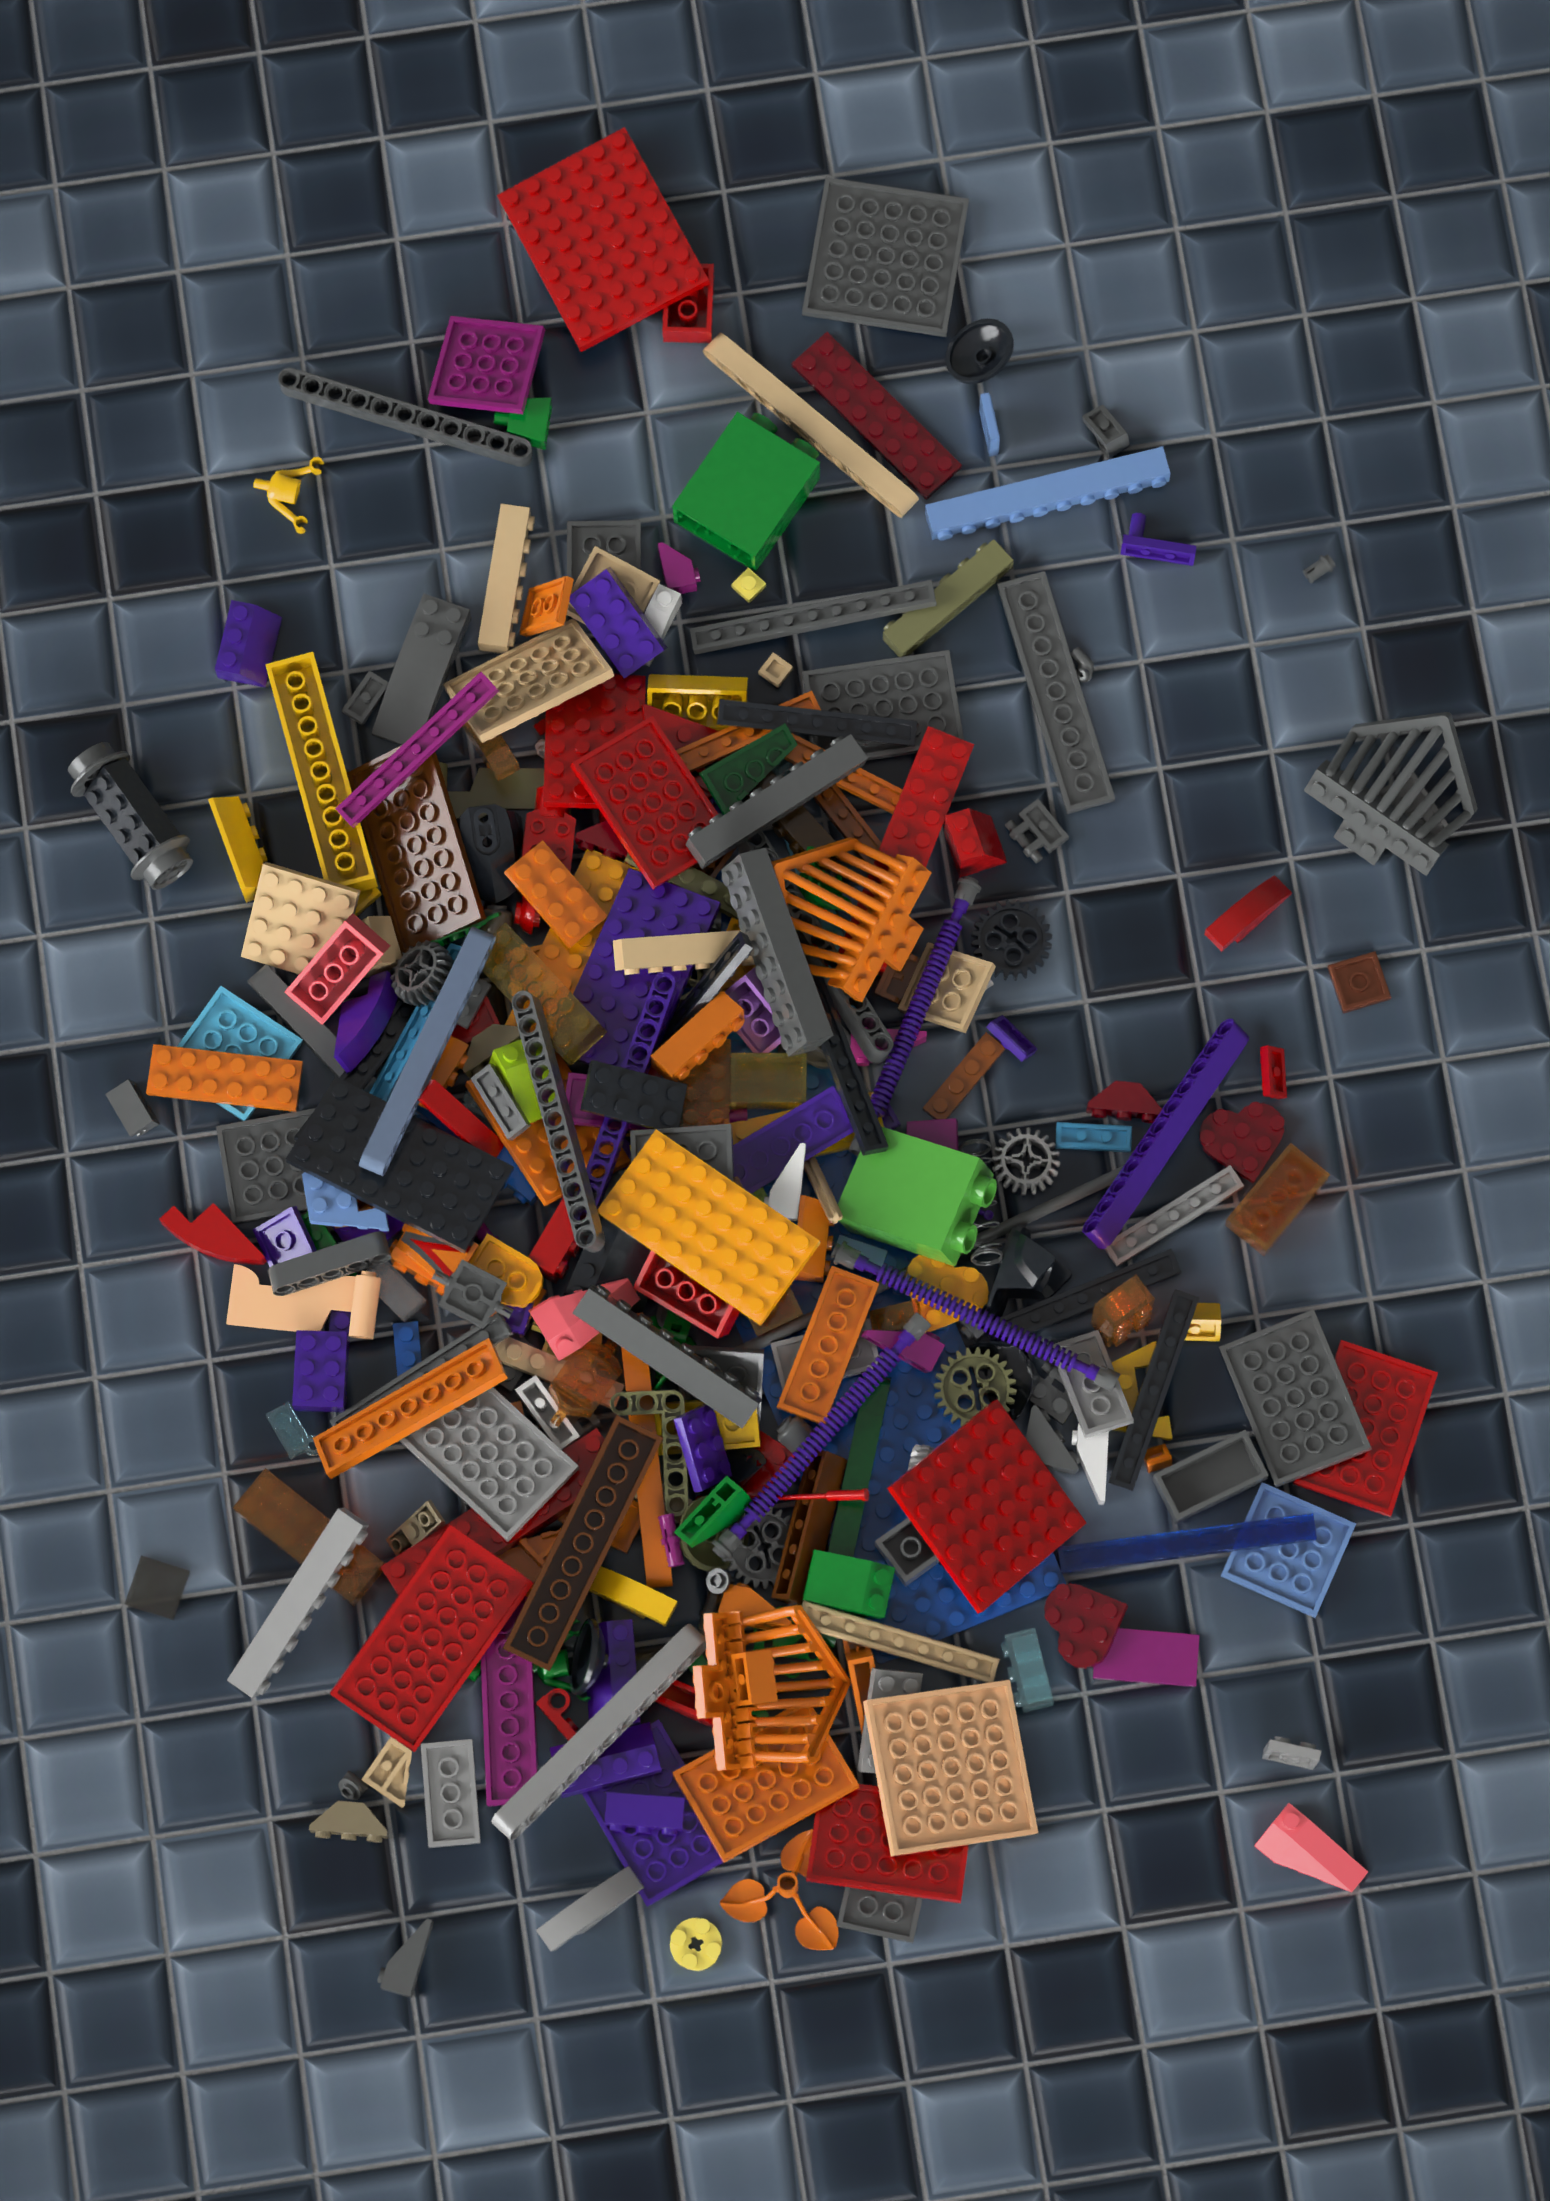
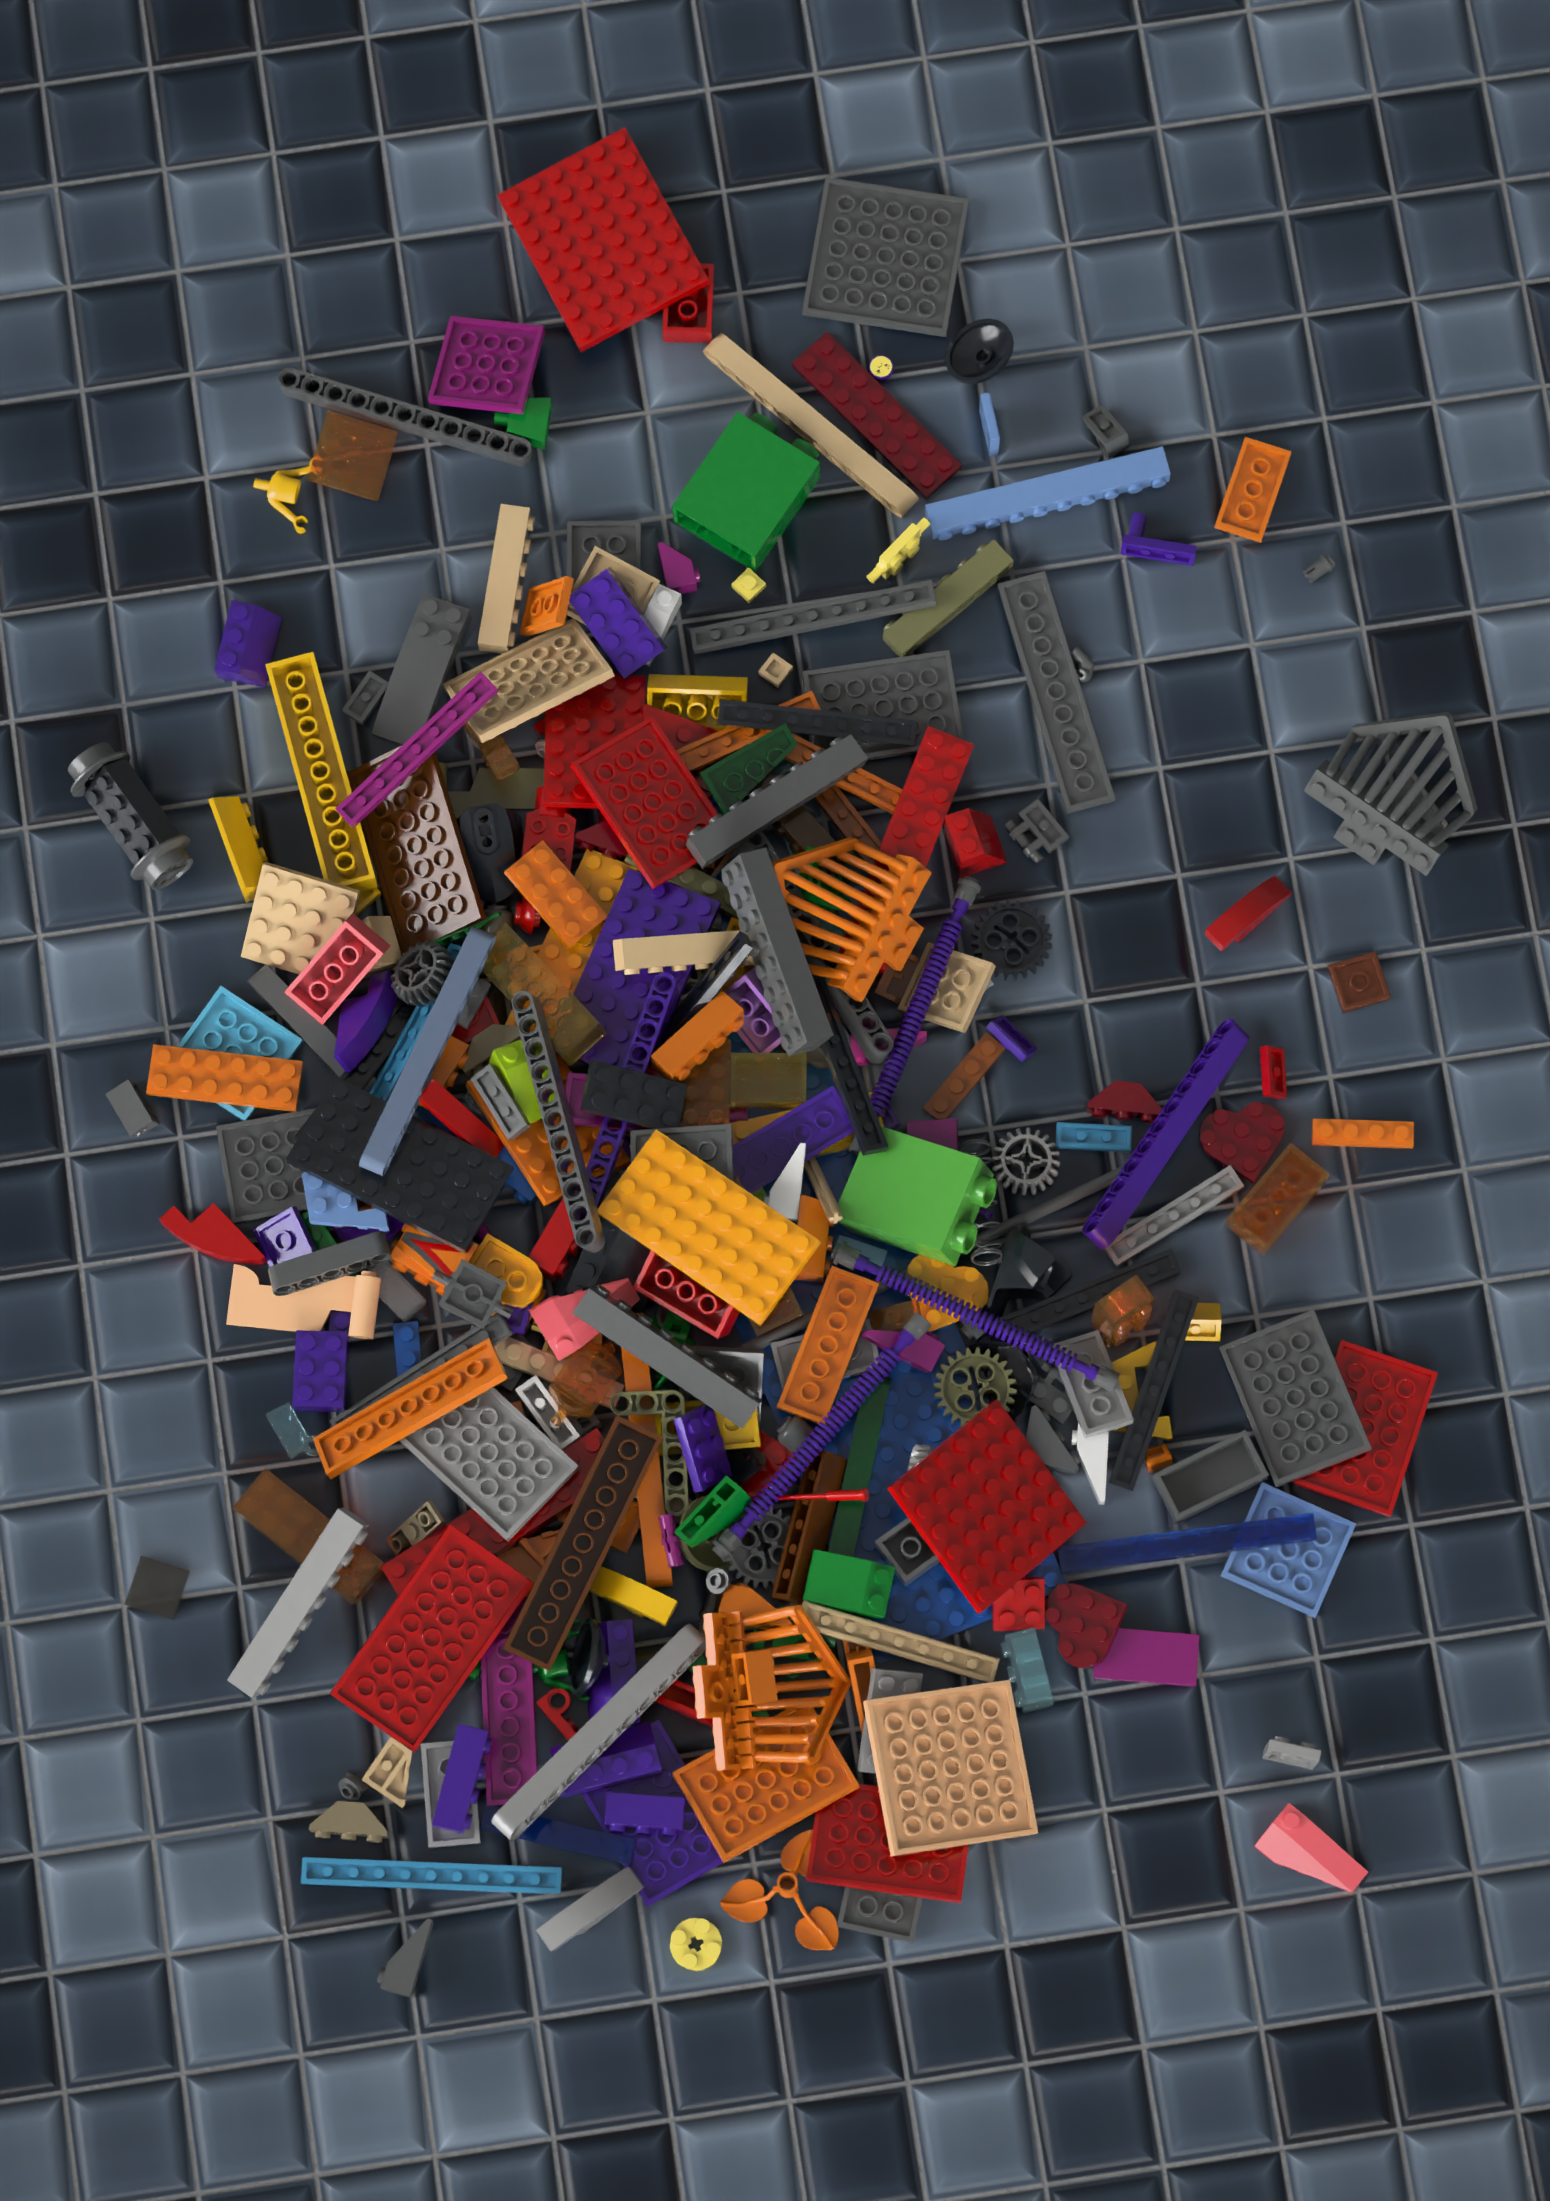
none -> dark azure plate [301,1857,562,1895]
none -> clear orange plate [307,410,398,502]
none -> dark purple brick [432,1723,493,1835]
none -> clear blue plate [480,1804,637,1865]
none -> light yellow plate [866,517,930,583]
none -> light yellow tile [869,355,893,381]
none -> red plate [992,1576,1045,1631]
none -> orange plate [1214,437,1292,543]
none -> orange plate [1312,1118,1414,1149]

